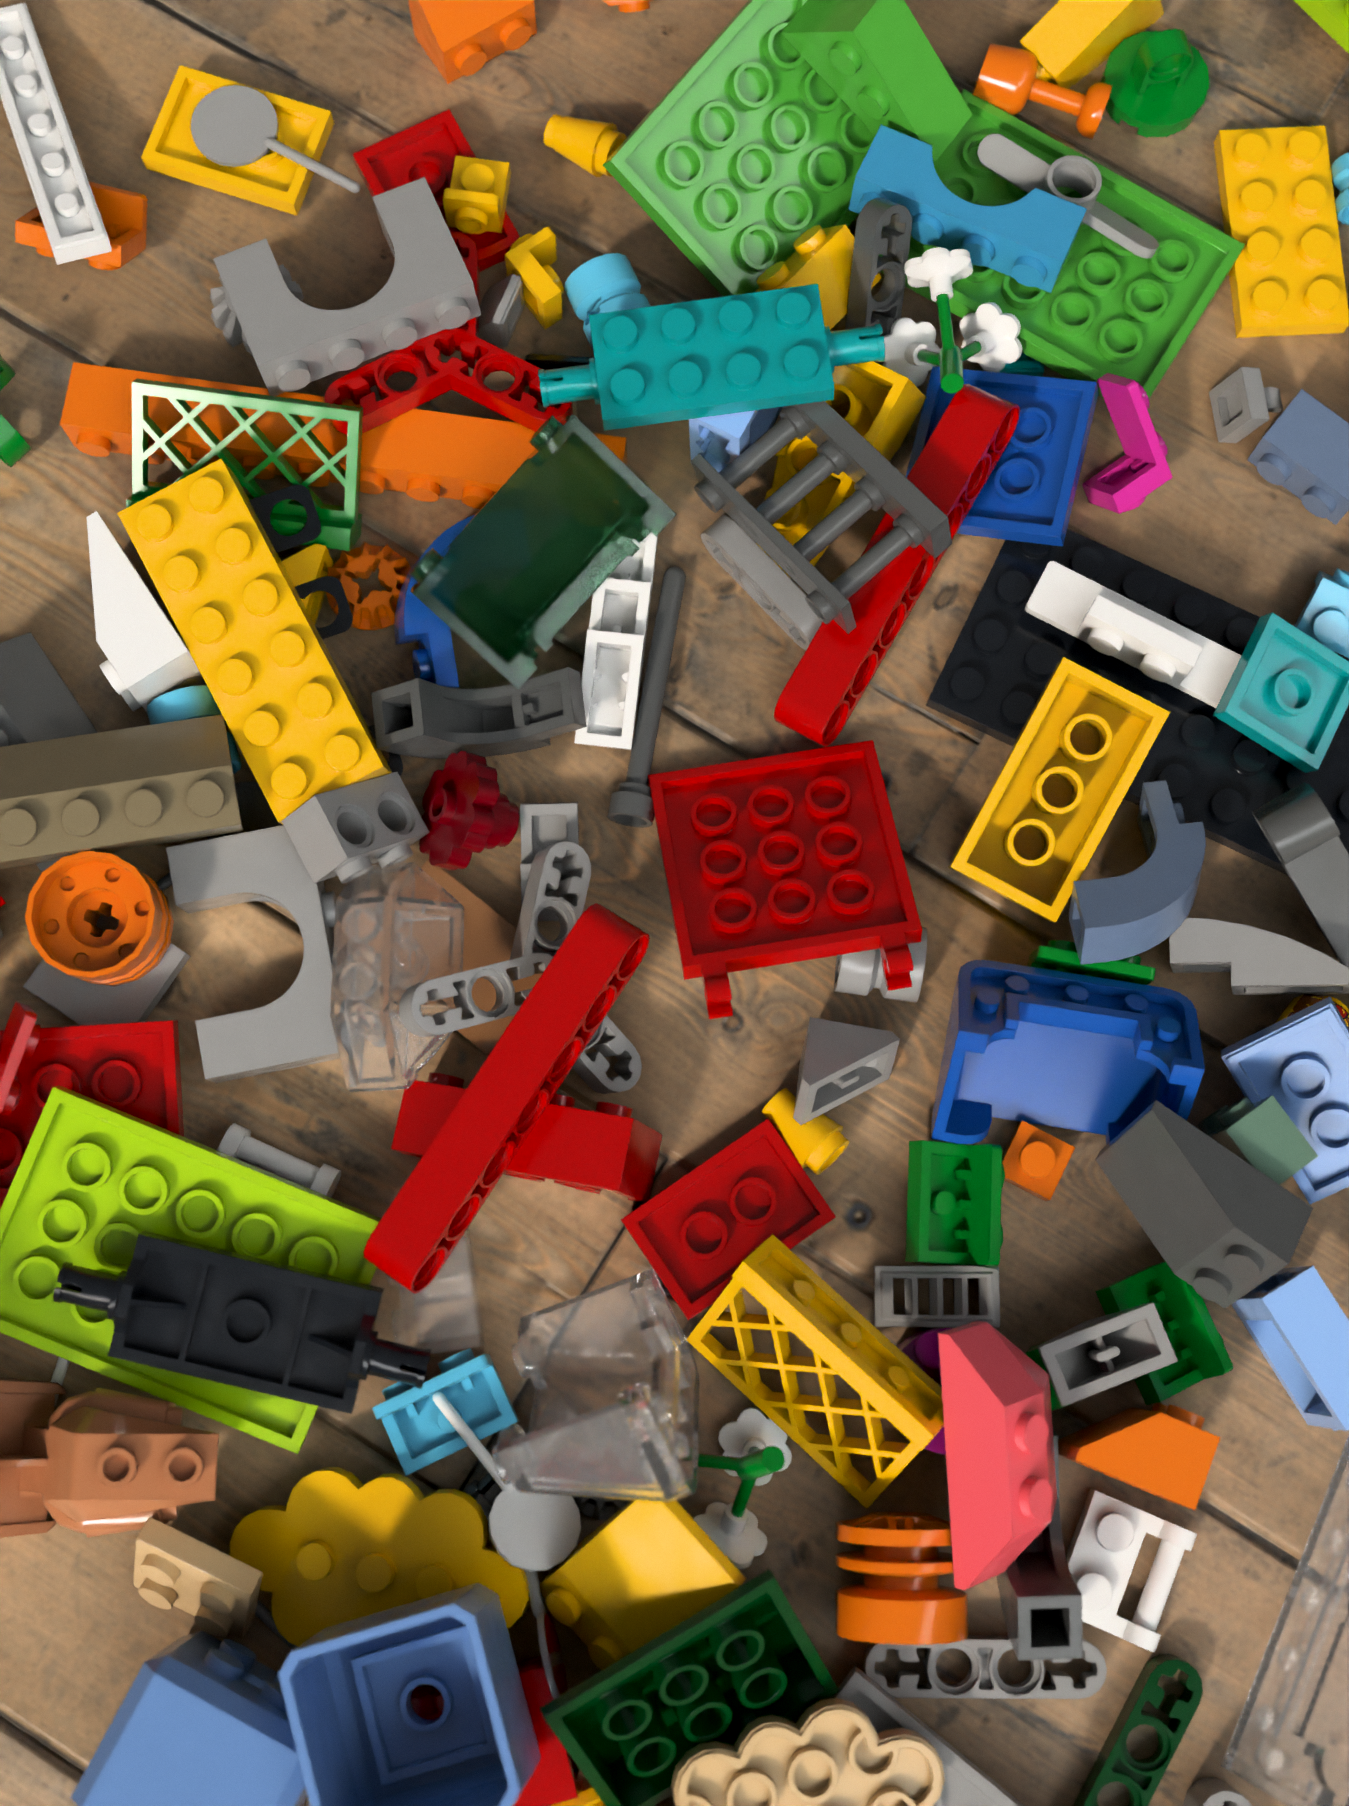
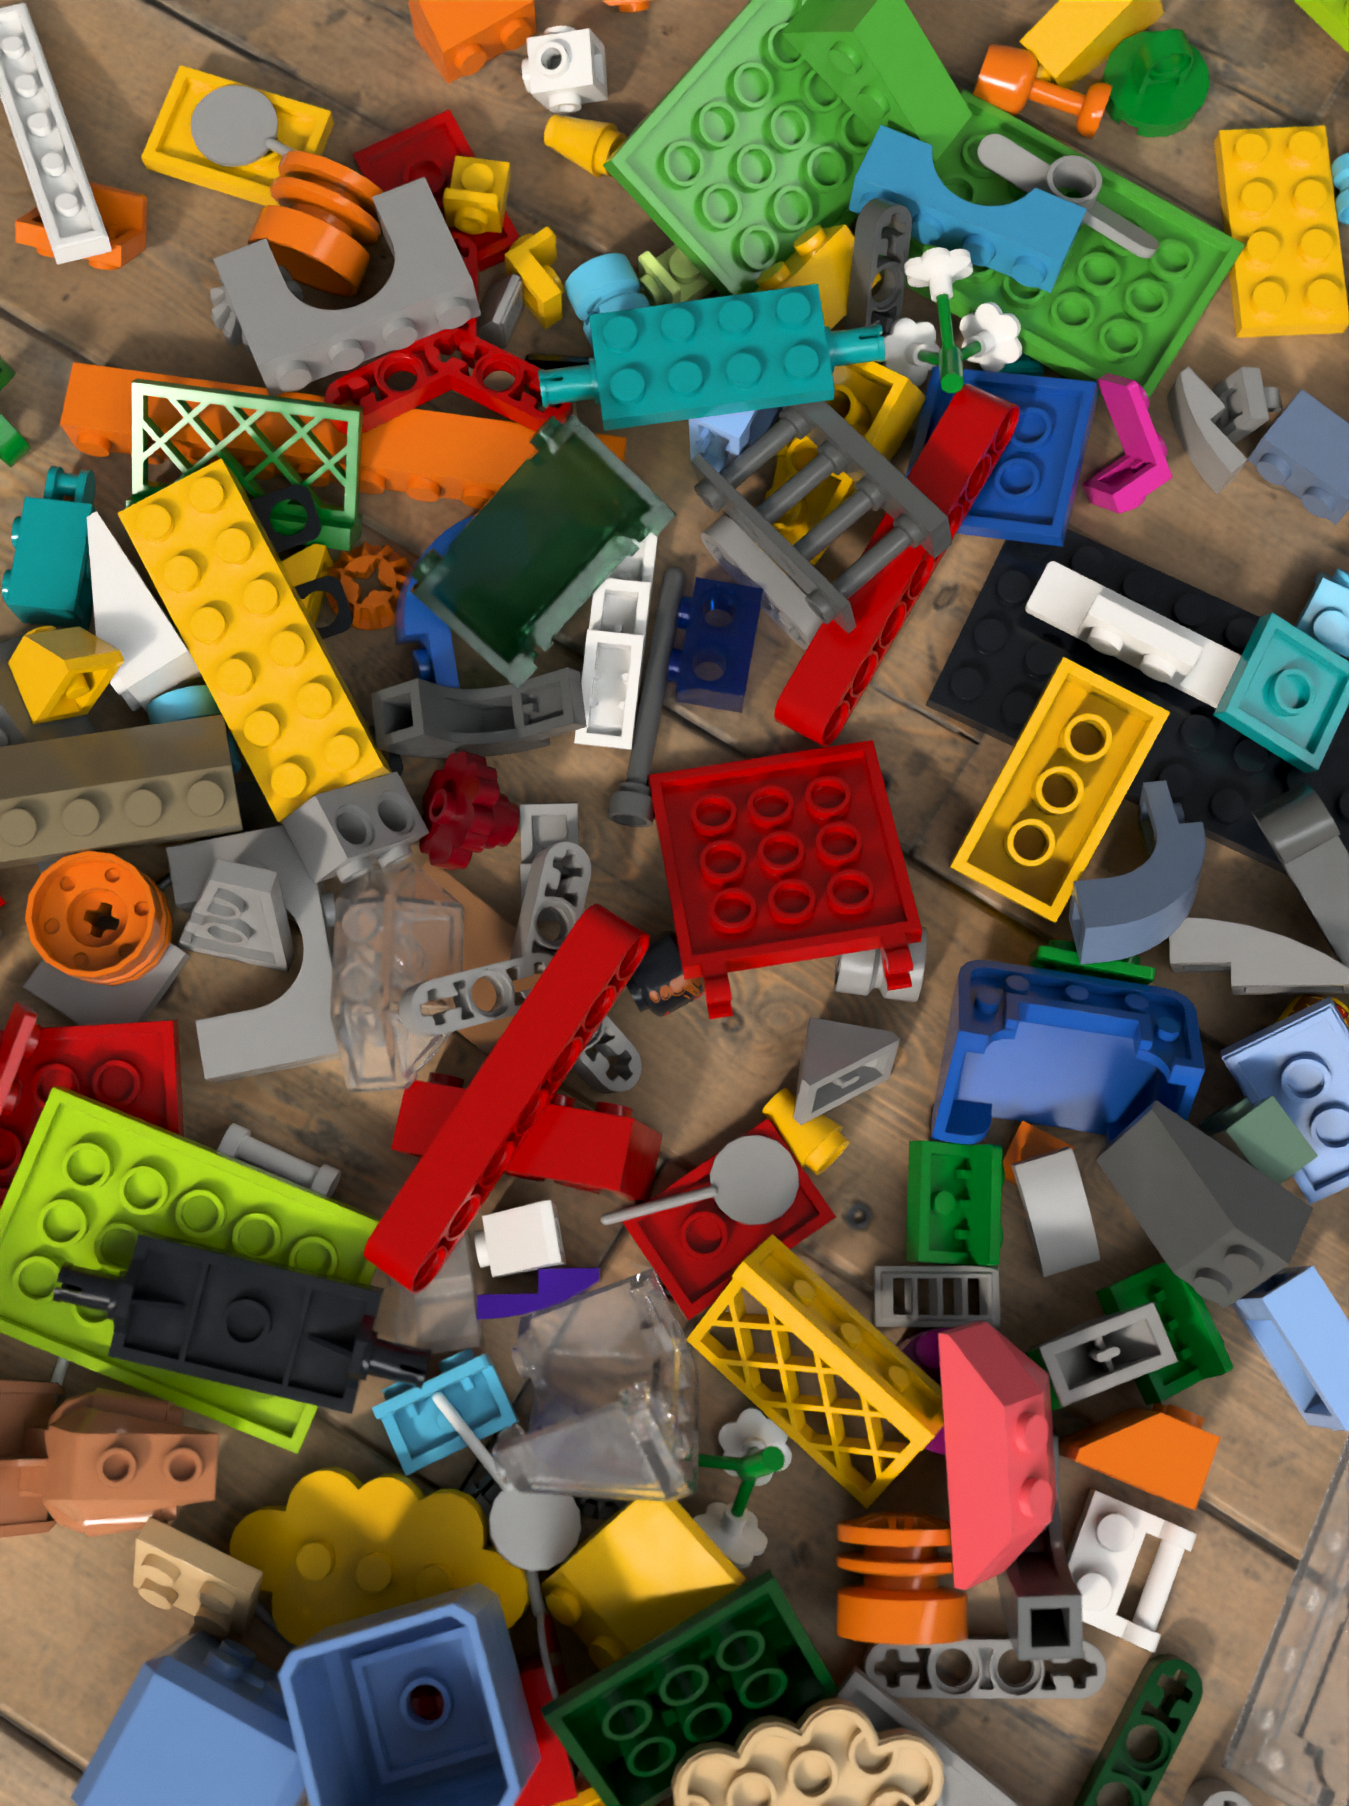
none -> teal brick [2,466,107,630]
none -> yellow slope [8,626,124,725]
none -> light grey wing [177,859,295,972]
none -> orange wheel [248,151,384,297]
none -> white slope [474,1200,567,1278]
none -> dark purple slope [477,1268,601,1320]
none -> white brick [522,26,608,114]
none -> light grey piece [601,1135,799,1225]
none -> black head [626,930,704,1017]
none -> yellowish green bracket [638,245,715,306]
none -> clear blue brick [667,577,763,713]
none -> light grey slope [1011,1146,1100,1277]
none -> light grey slope [1167,366,1248,495]

